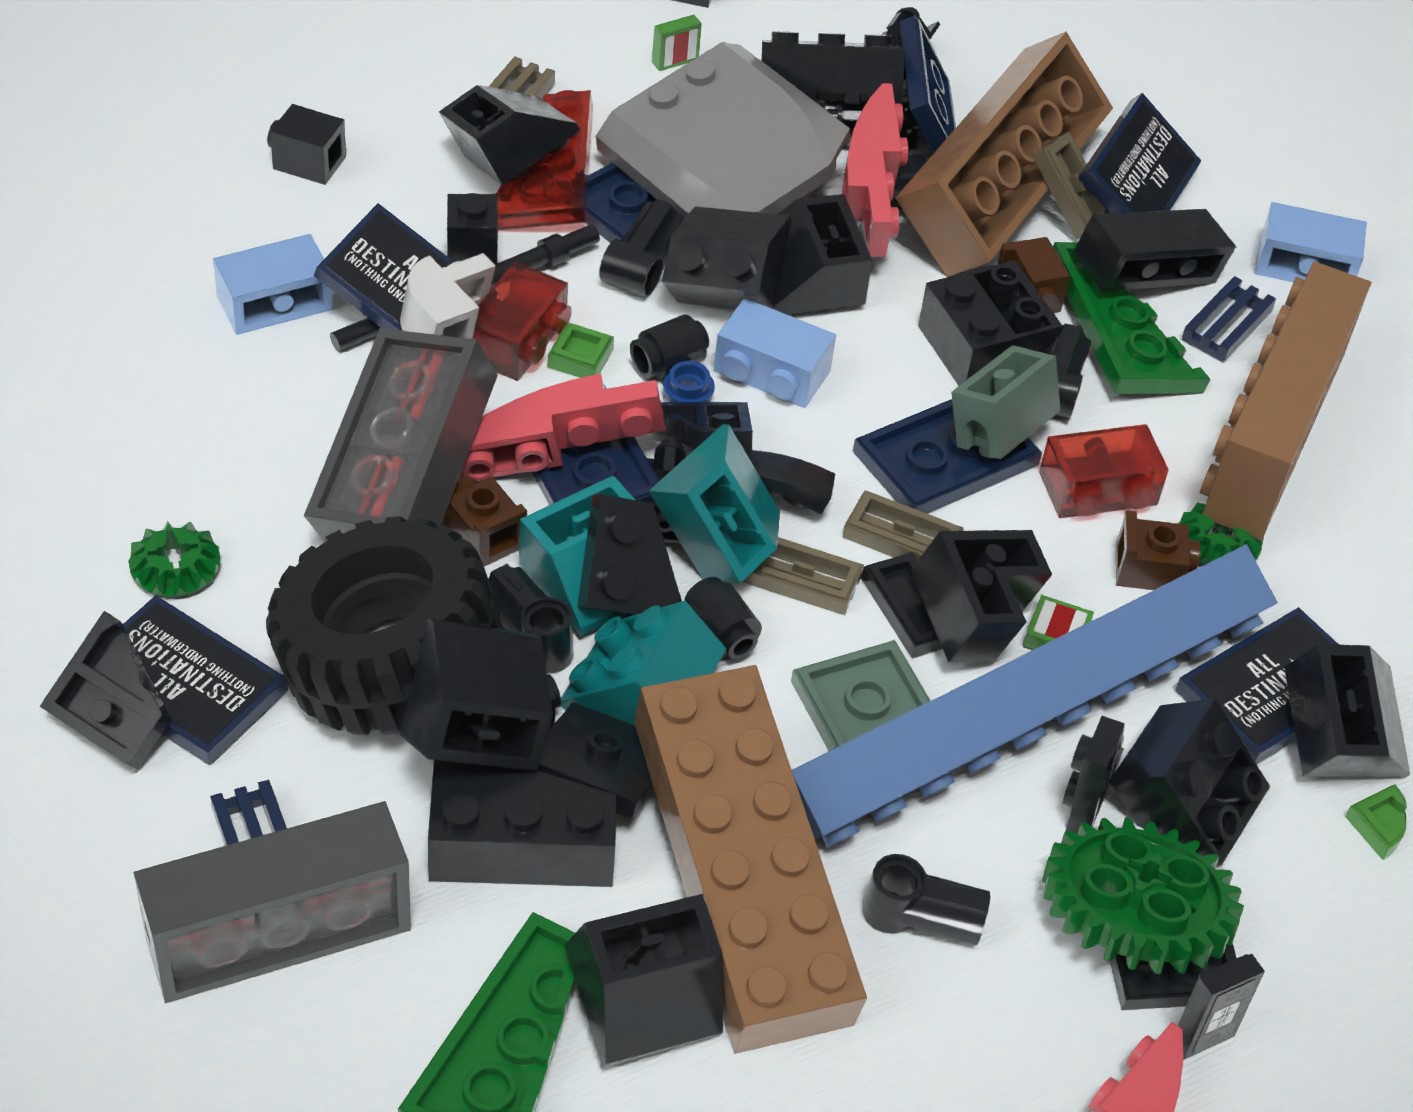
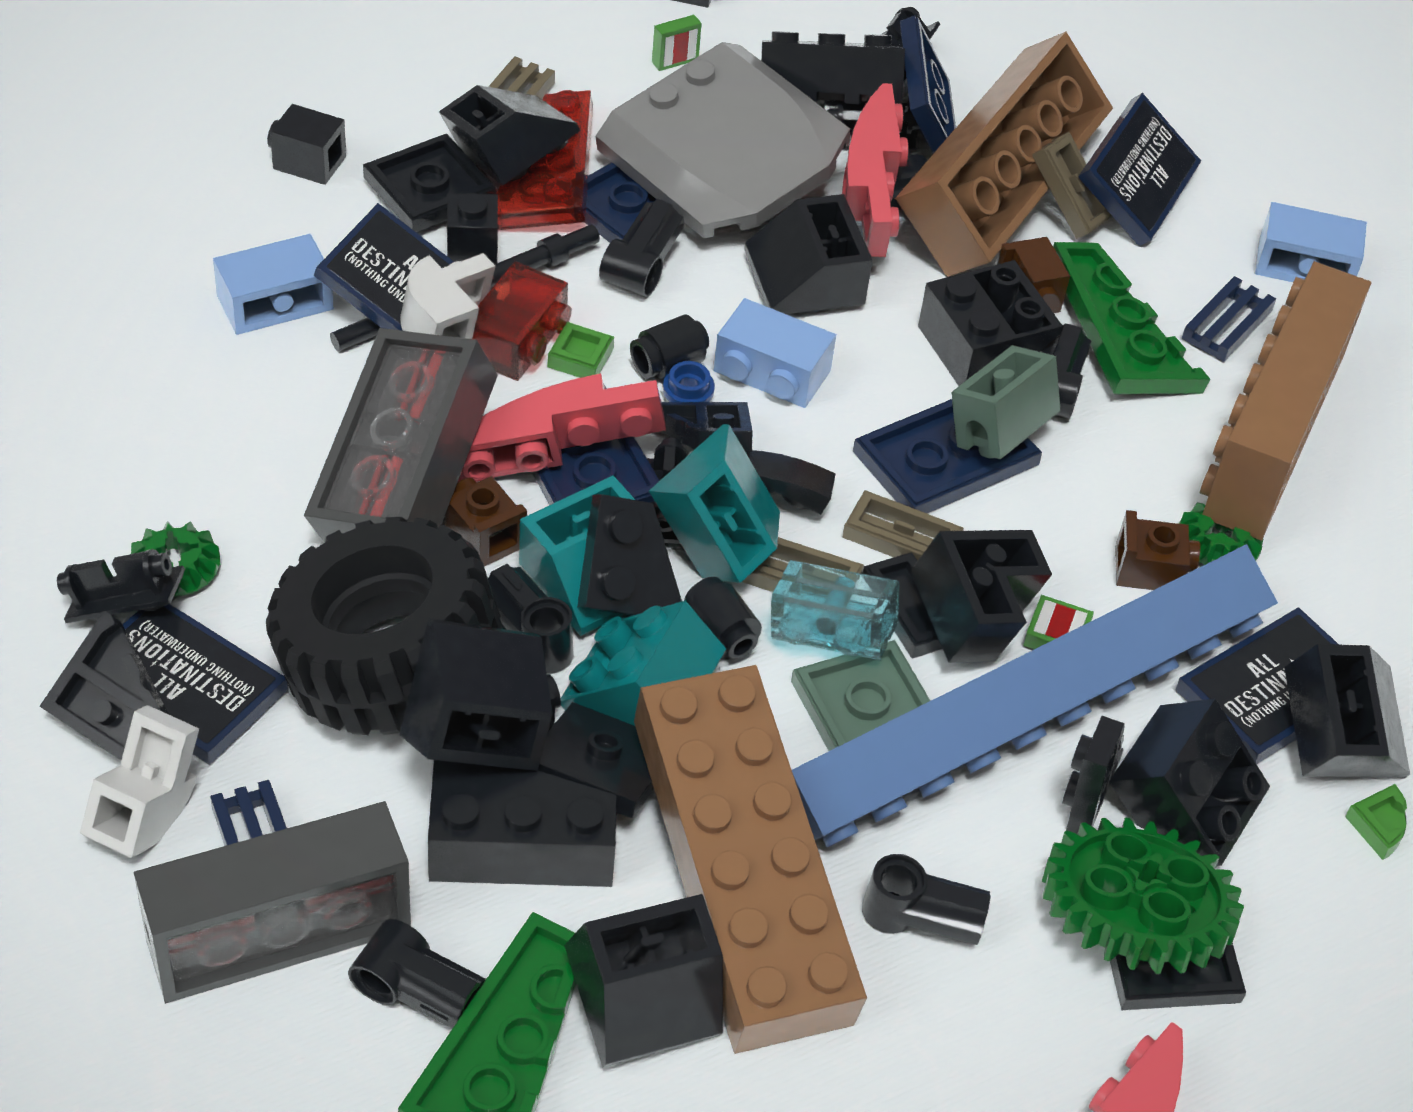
black slope [662,206,792,309] -> none
clear red brick [1039,424,1169,518] -> none
black brick [1073,209,1237,292] -> none
black tile [1178,954,1265,1060] -> none
none -> black hinge [57,549,185,623]
none -> white brick [79,705,199,858]
none -> black piece [348,919,486,1028]
none -> black plate [363,133,497,232]
none -> clear light blue brick [771,560,899,661]

